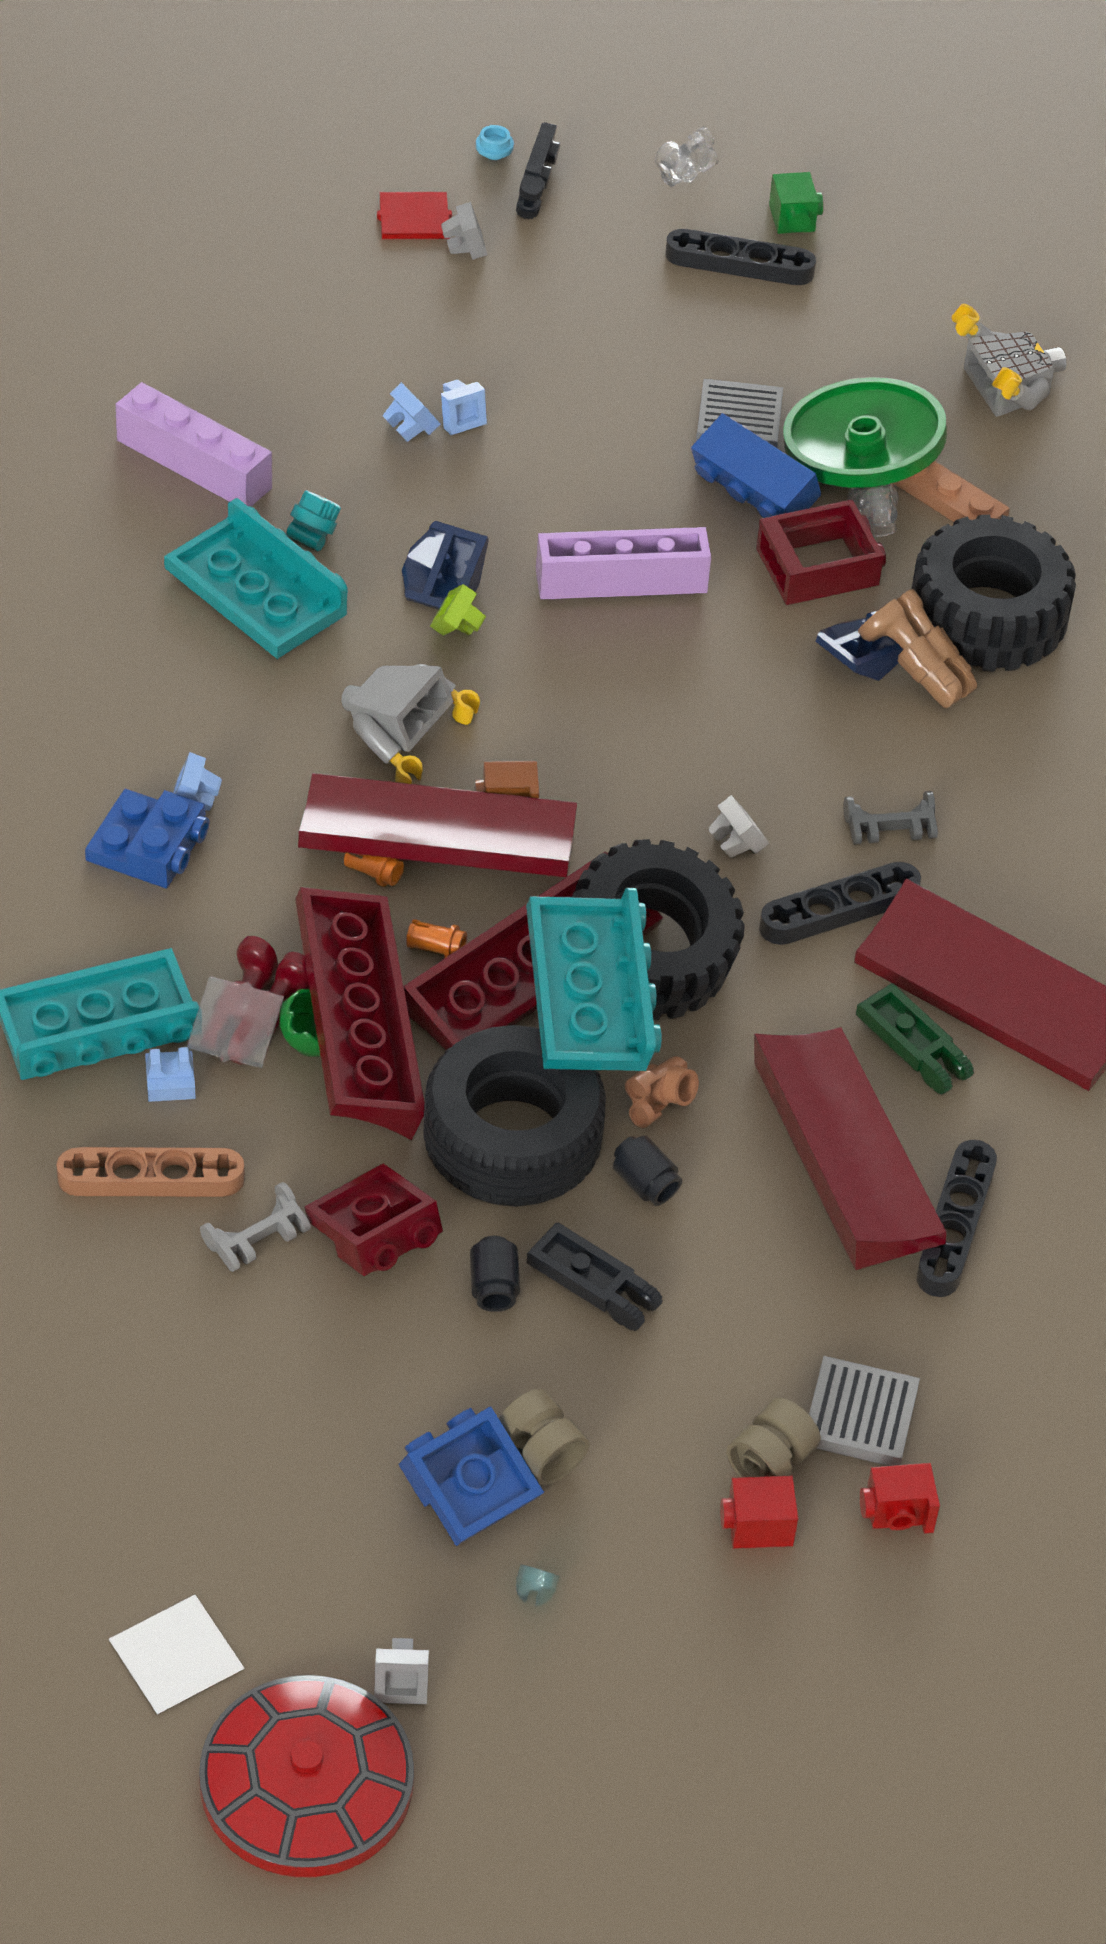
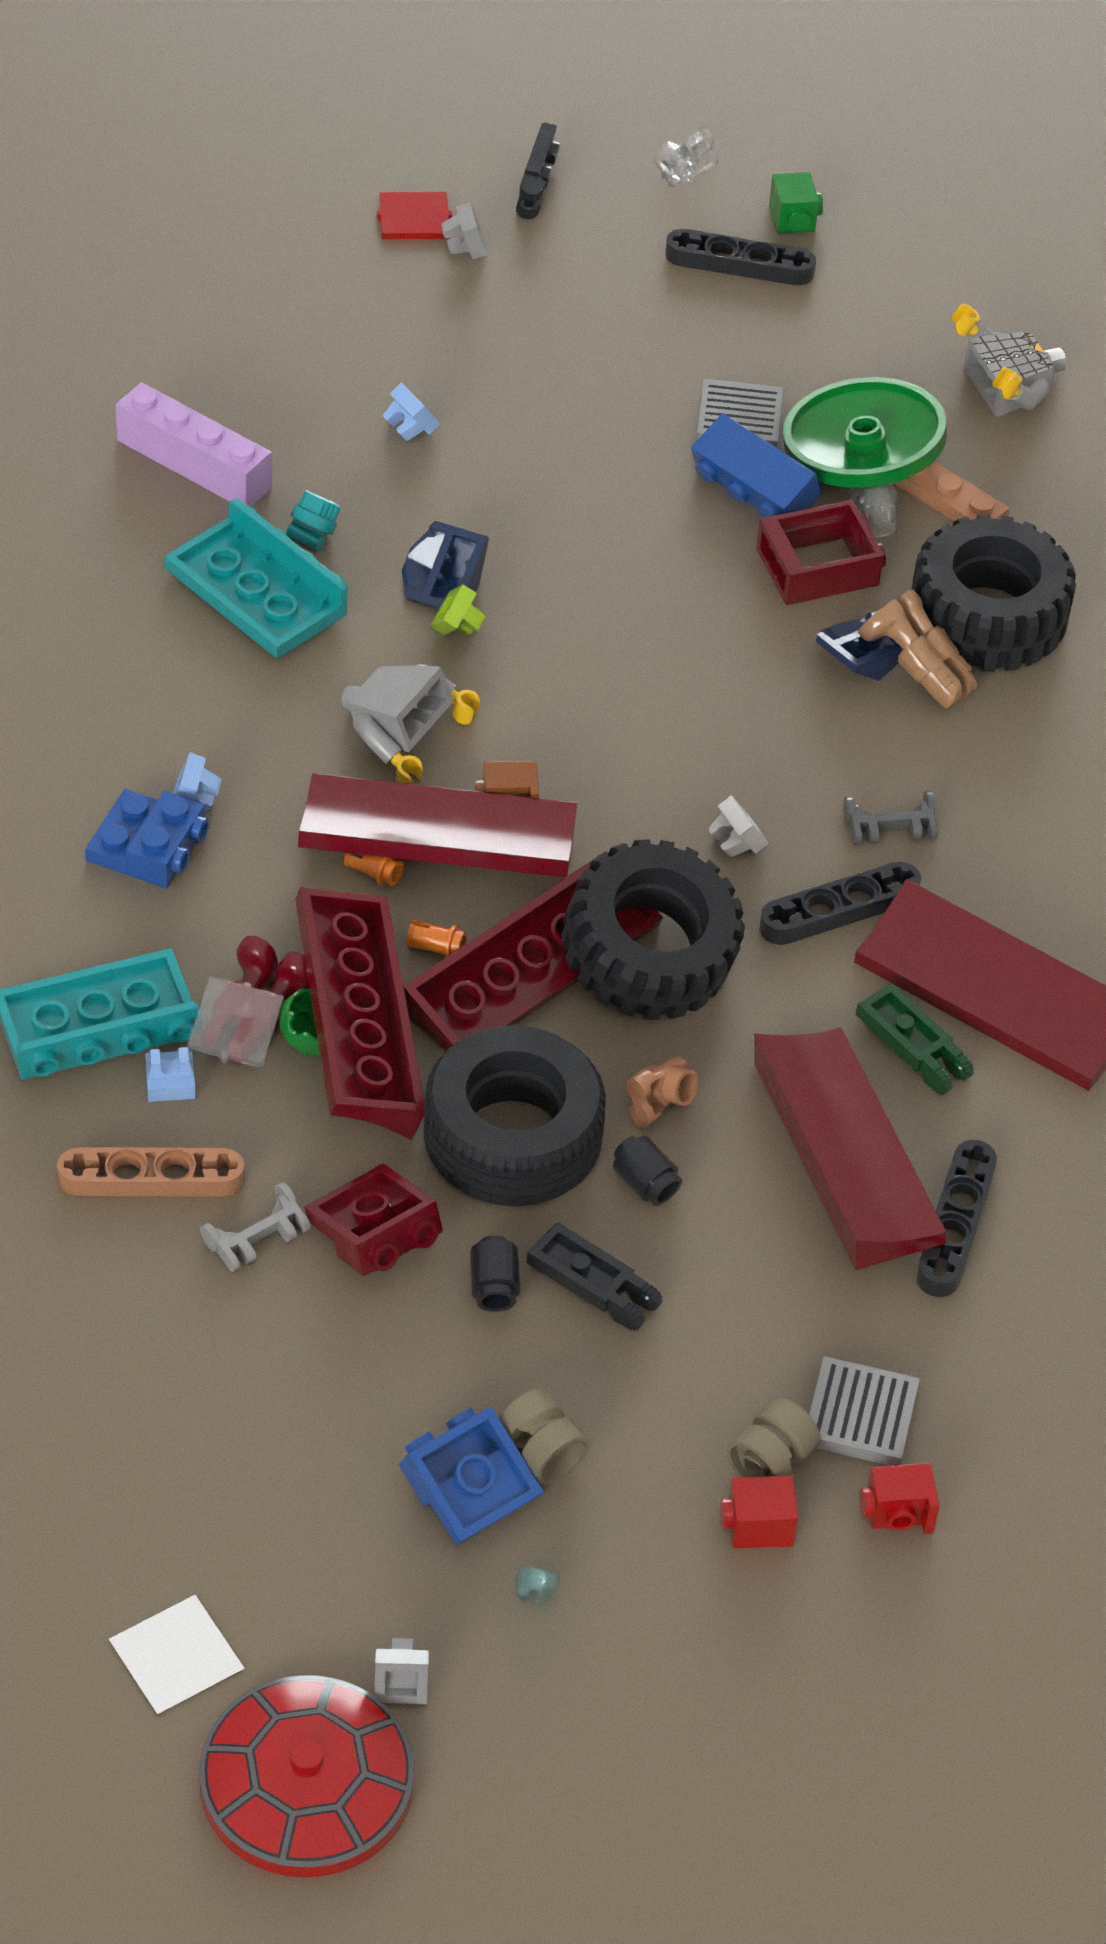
light blue tile [441,380,487,435] -> none
medium azure plate [476,125,514,160] -> none
teal bracket [526,888,662,1071] -> none
lavender brick [536,527,711,599] -> none

